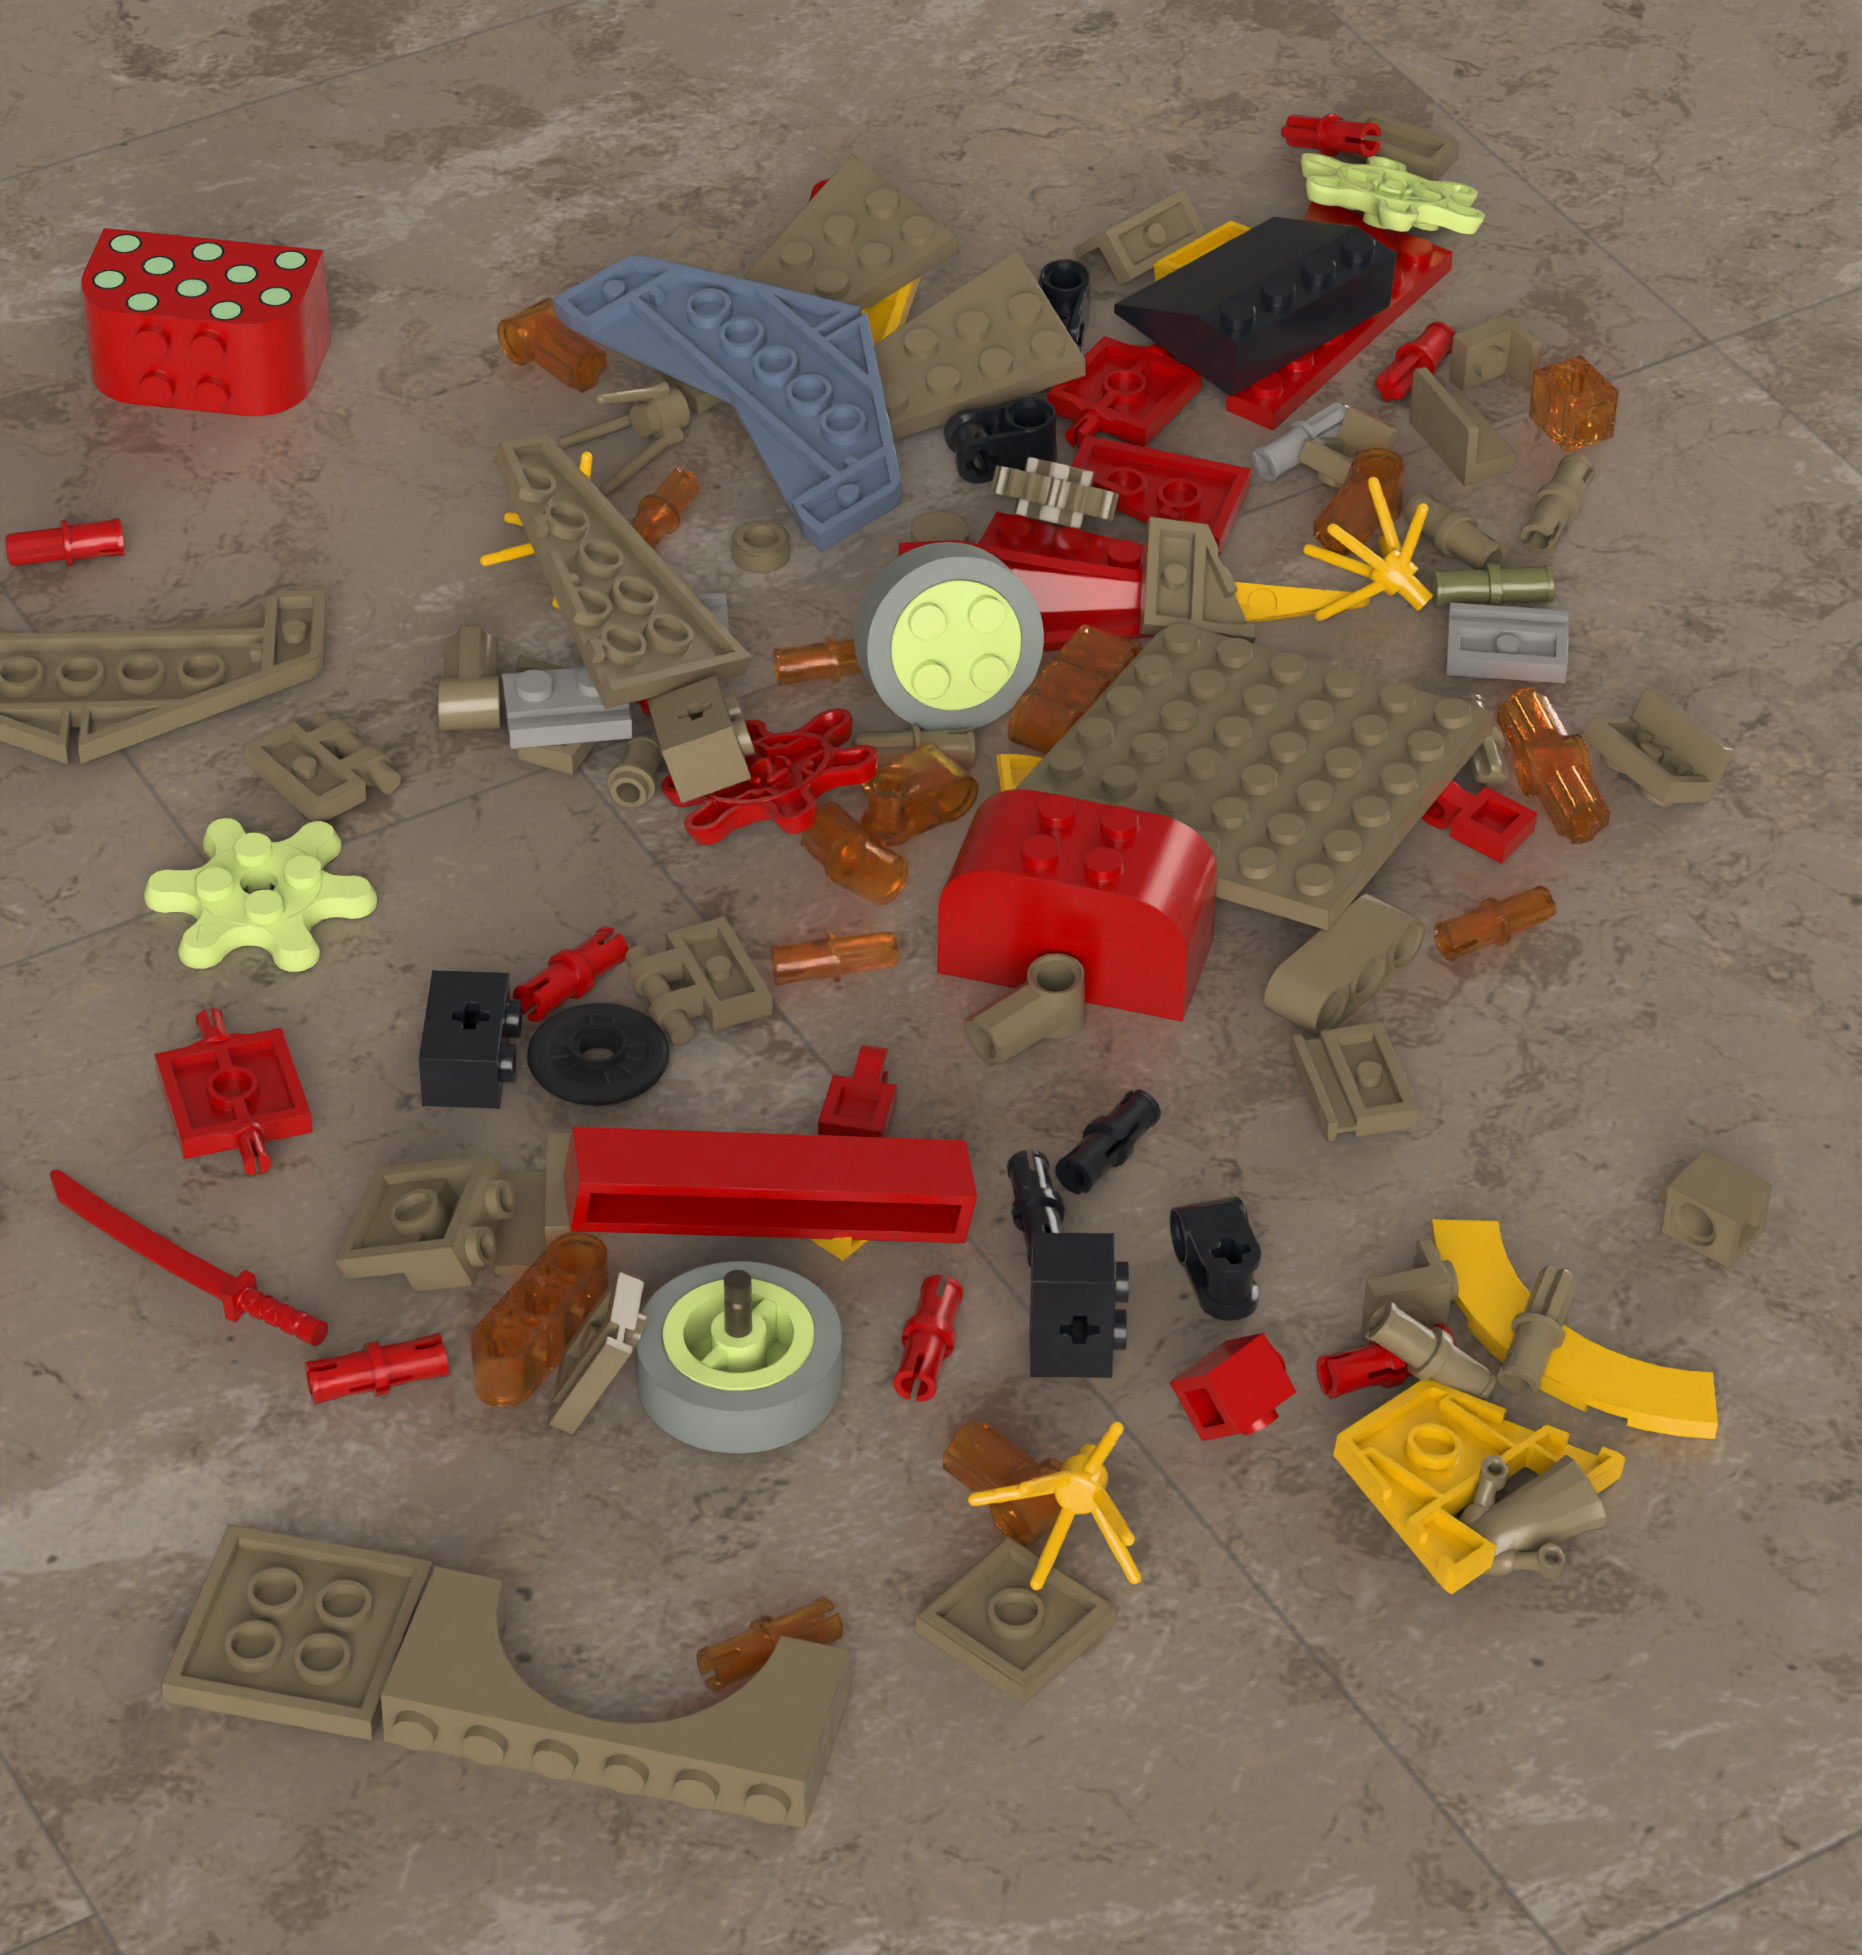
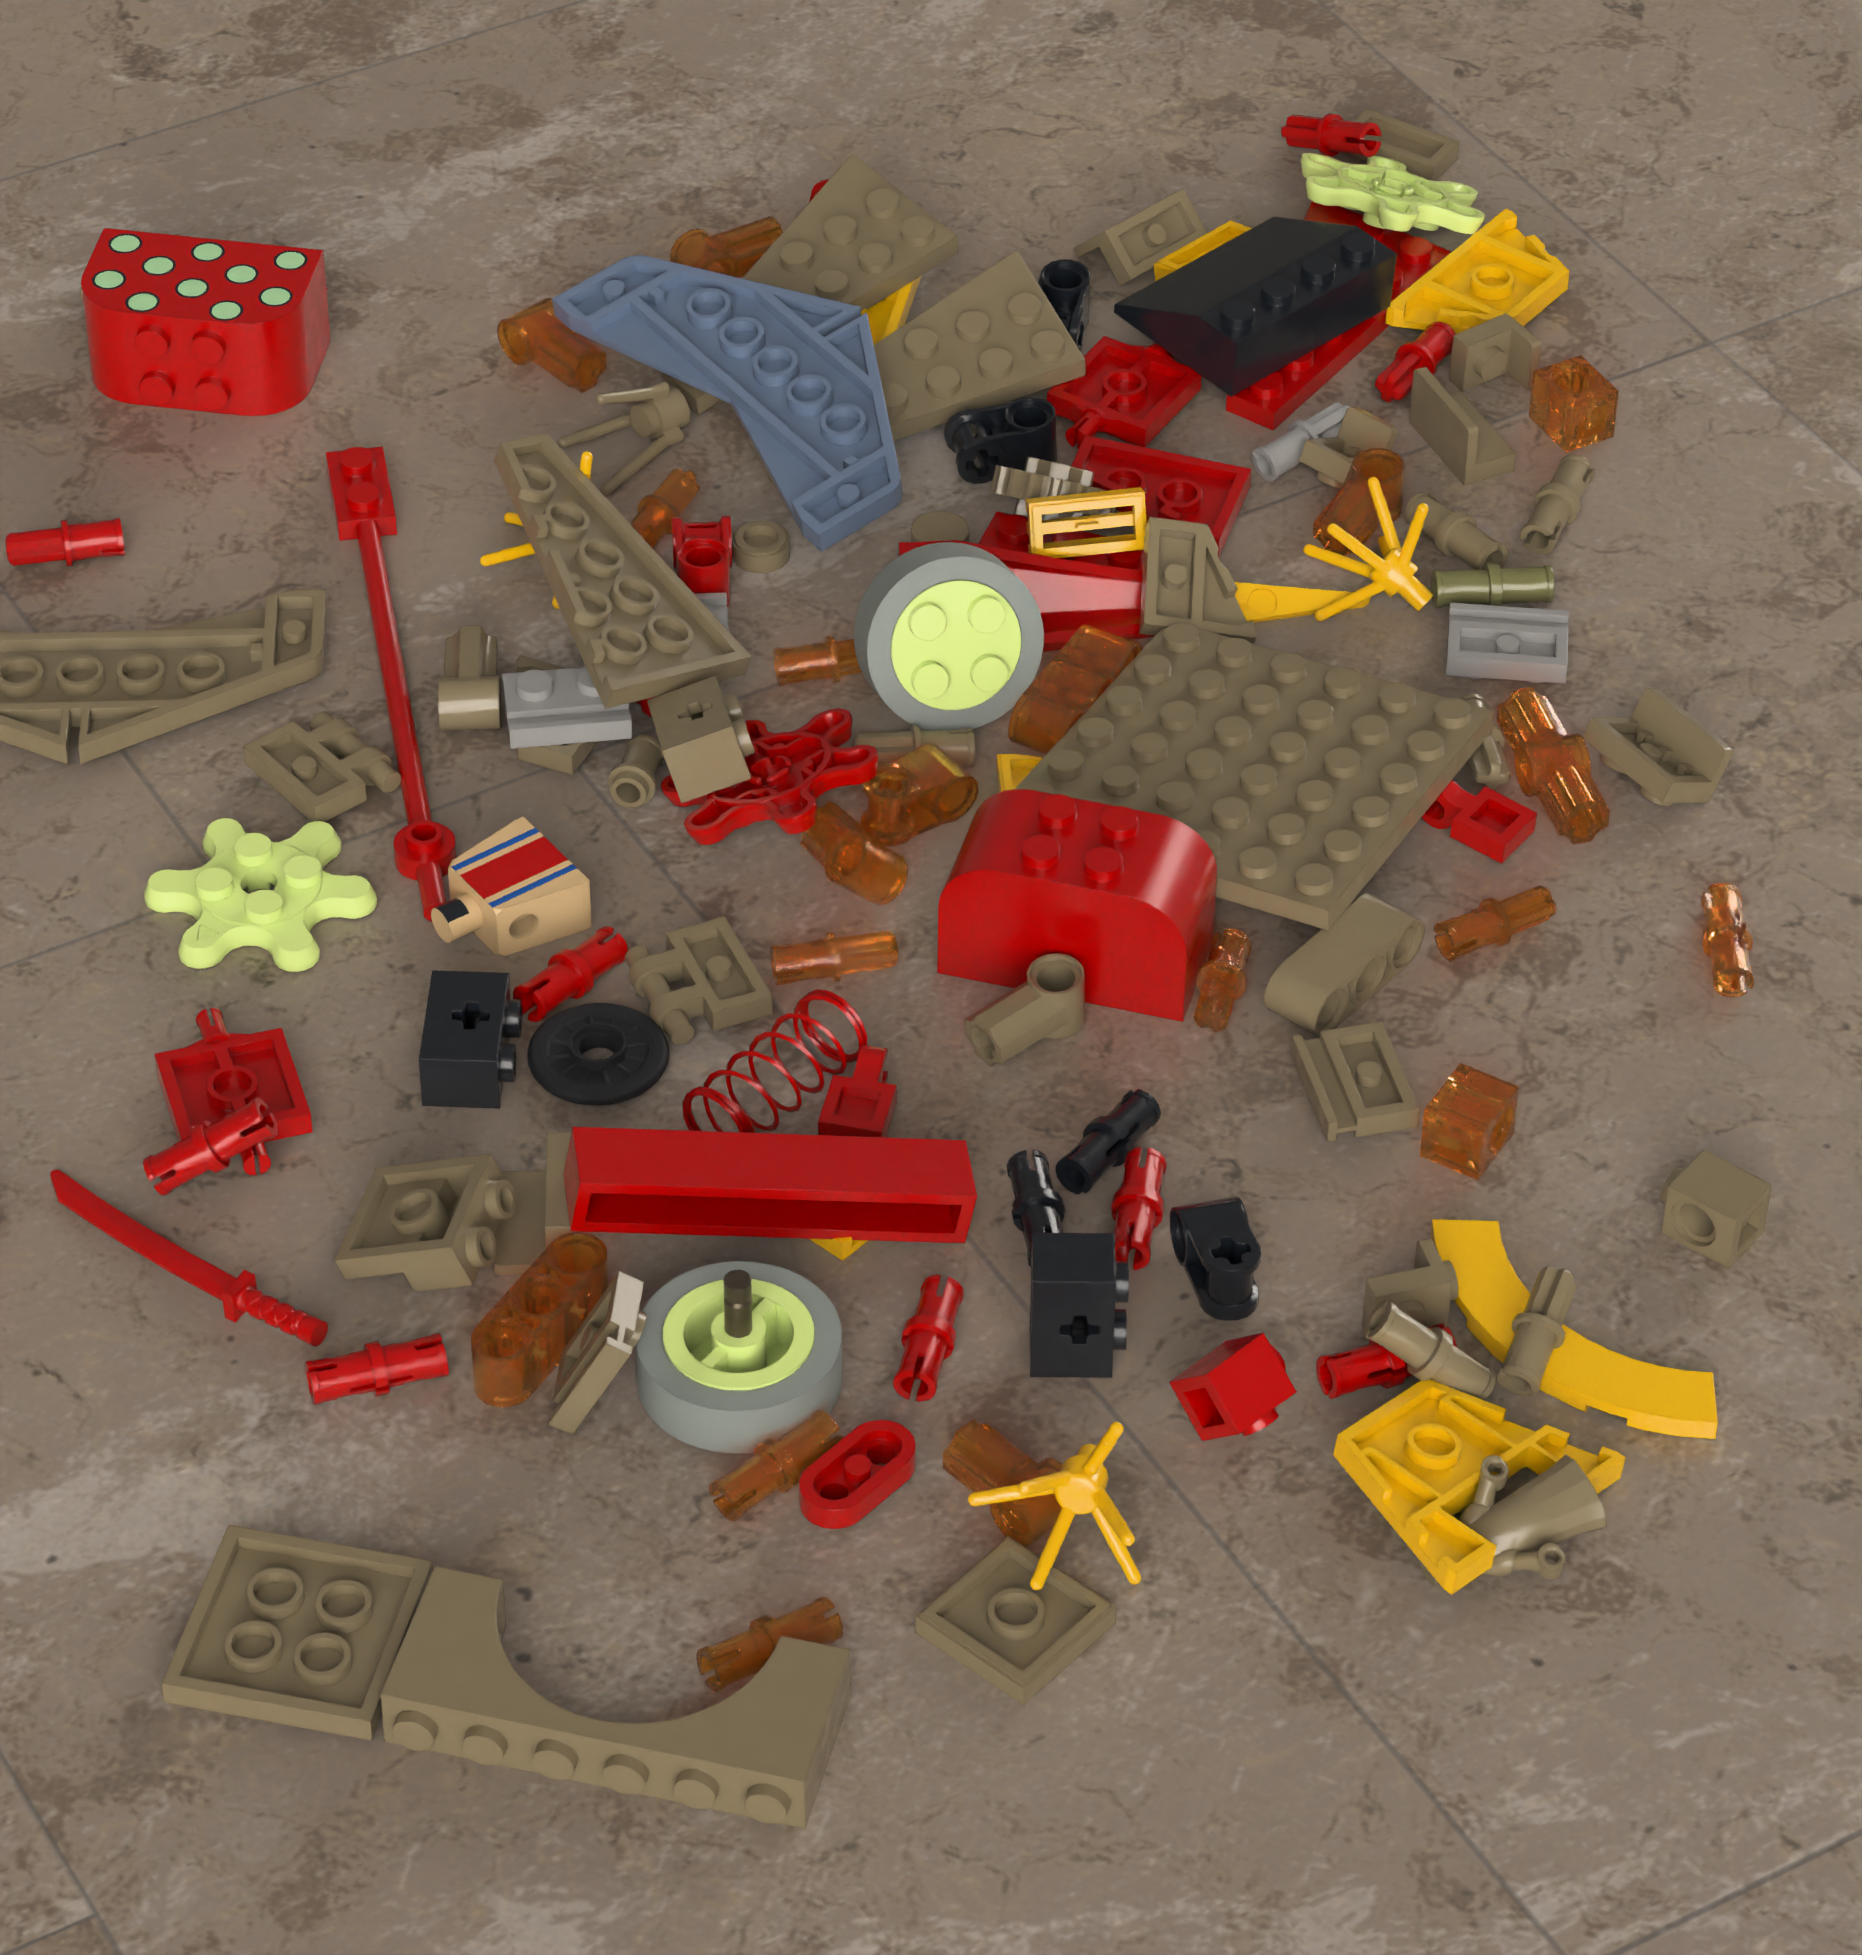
none -> red pin [143,1097,278,1196]
none -> red bar [326,446,457,922]
none -> tan torso [431,816,592,956]
none -> clear orange piece [670,216,783,278]
none -> red piece [672,516,732,607]
none -> red piece [682,989,867,1133]
none -> clear orange pin [709,1410,843,1521]
none -> red plate [799,1420,916,1529]
none -> yellow tile [1025,487,1146,558]
none -> red pin [1111,1147,1167,1270]
none -> clear orange axle [1194,928,1252,1032]
none -> yellow wing [1386,208,1570,334]
none -> clear orange brick [1420,1063,1519,1180]
none -> clear orange pin [1701,883,1754,998]

